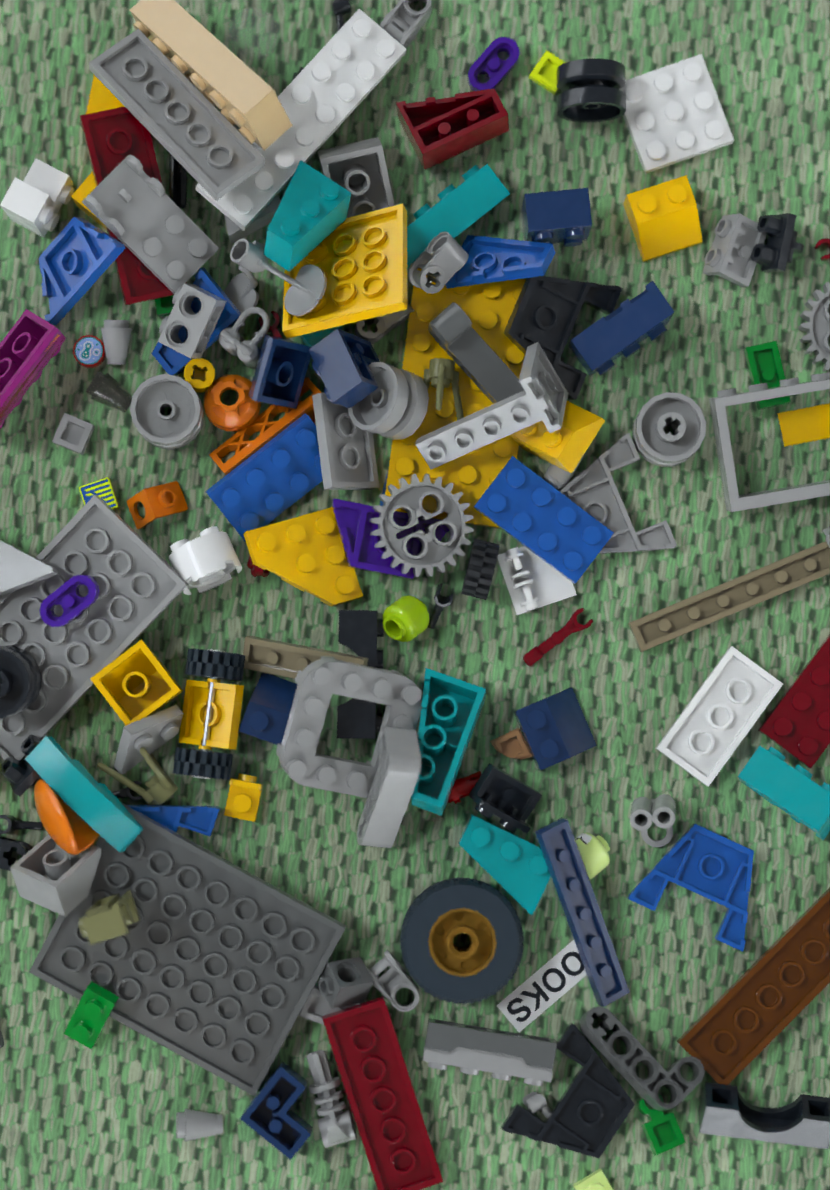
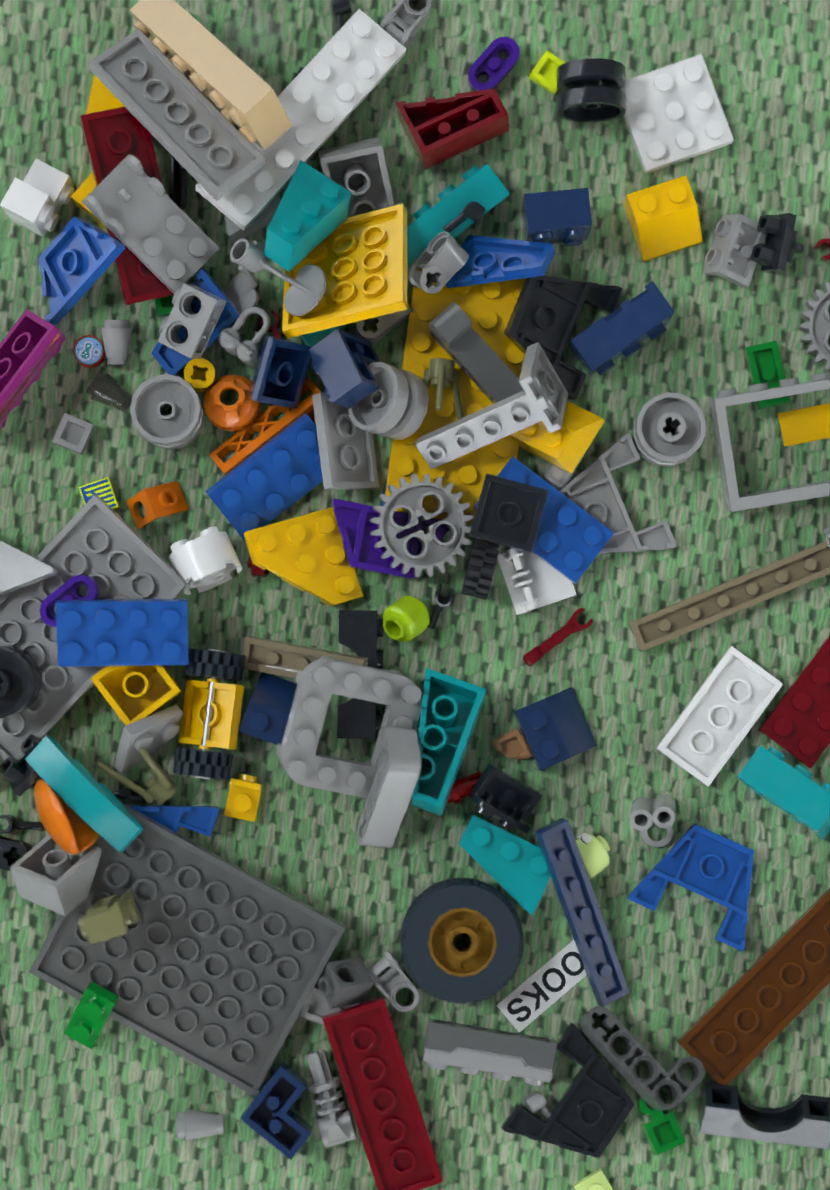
none -> blue plate [56,599,189,666]
none -> black hand [443,201,486,233]
none -> black plate [469,473,548,553]

